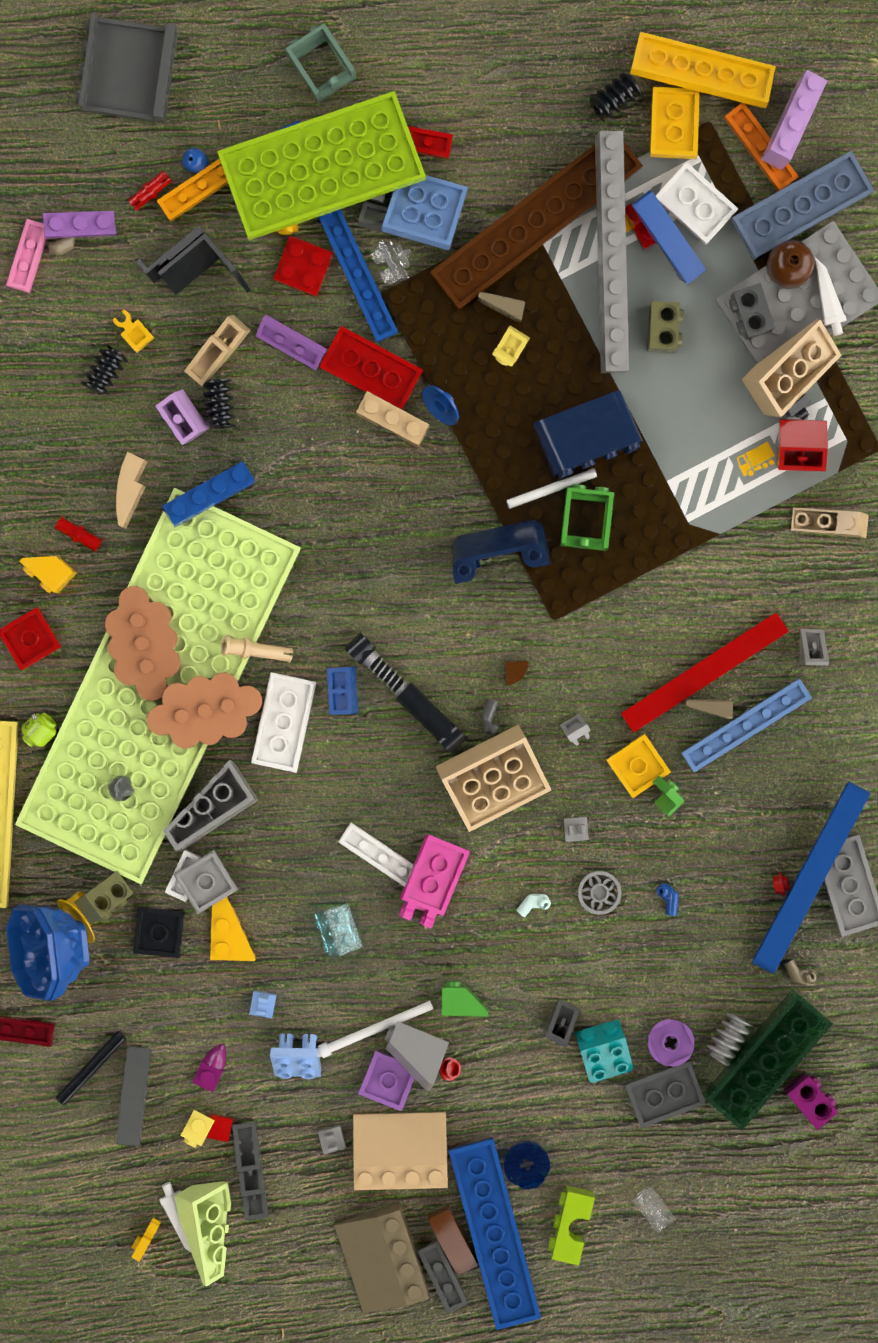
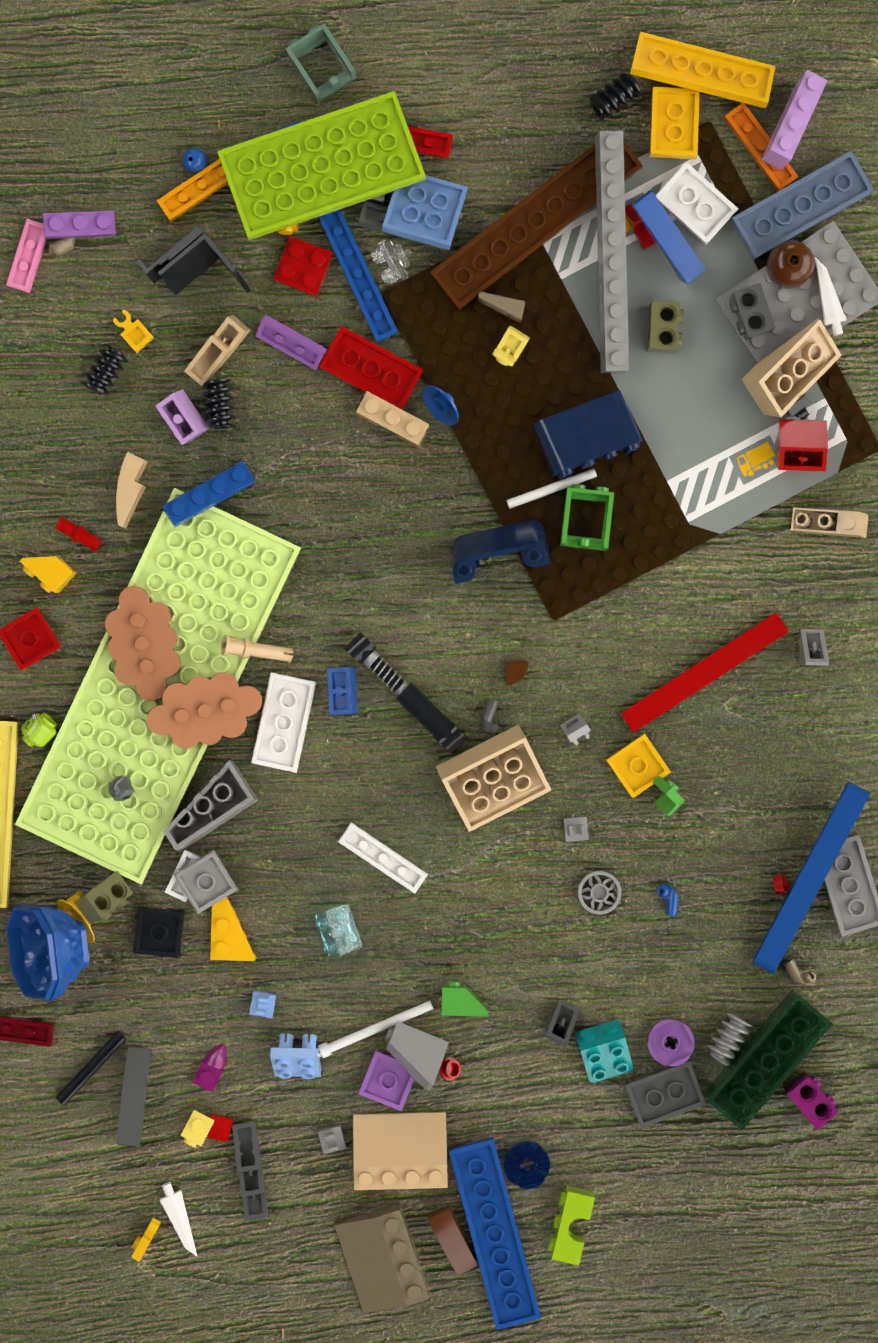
dark grey panel [76,12,179,123] -> none
red pin [127,170,172,211] -> none
yellowish green wedge [174,1181,231,1286] -> none
dark pink tile [398,834,470,929] -> none
dark grey plate [417,1239,468,1314] -> none
light aqua arm [516,894,551,918] -> none
clear hips [632,1185,676,1234] -> none
medium blue plate [681,678,812,772] -> none
dark tan slope [683,699,733,719] -> none

